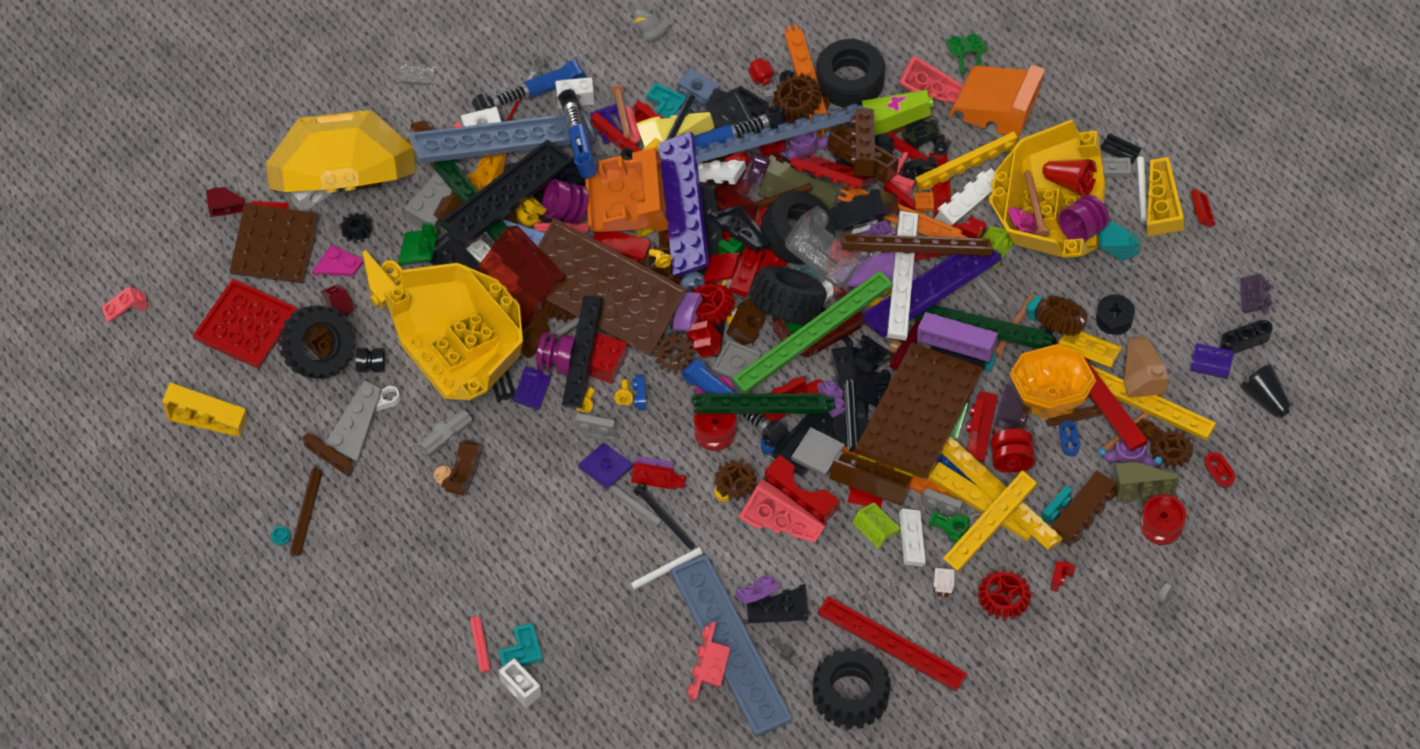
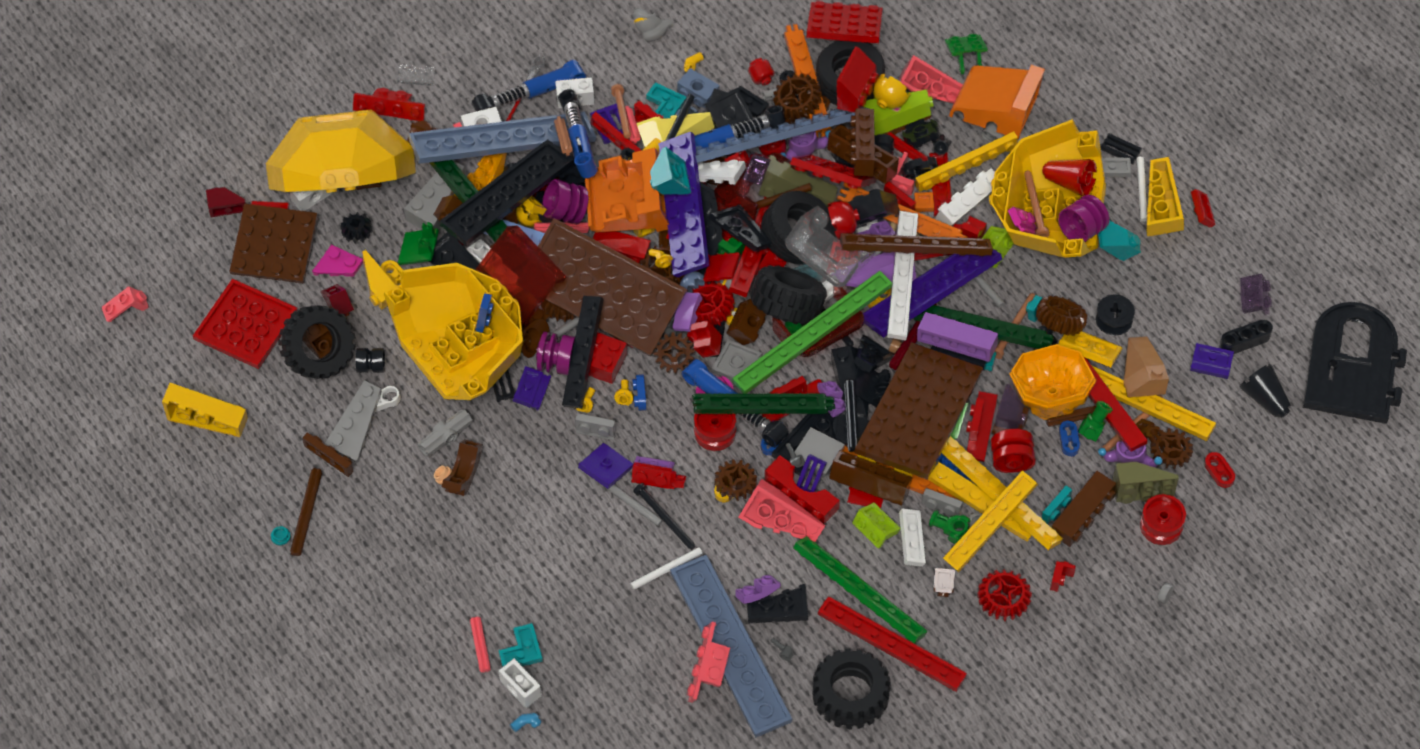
none -> red bracket [353,88,425,121]
none -> blue plate [475,293,493,333]
none -> dark azure arm [510,713,541,732]
none -> nougat axle [554,116,573,156]
none -> teal slope [650,147,691,194]
none -> yellow arm [684,52,704,72]
none -> dark grey hand [786,443,805,468]
none -> green plate [793,536,927,643]
none -> dark purple tile [796,454,827,492]
none -> red plate [806,1,883,43]
none -> red cylinder [828,201,860,240]
none -> red slope [837,47,879,113]
none -> yellow cylinder [873,74,911,109]
none -> green connector [1078,401,1113,442]
none -> black door [1303,302,1407,424]

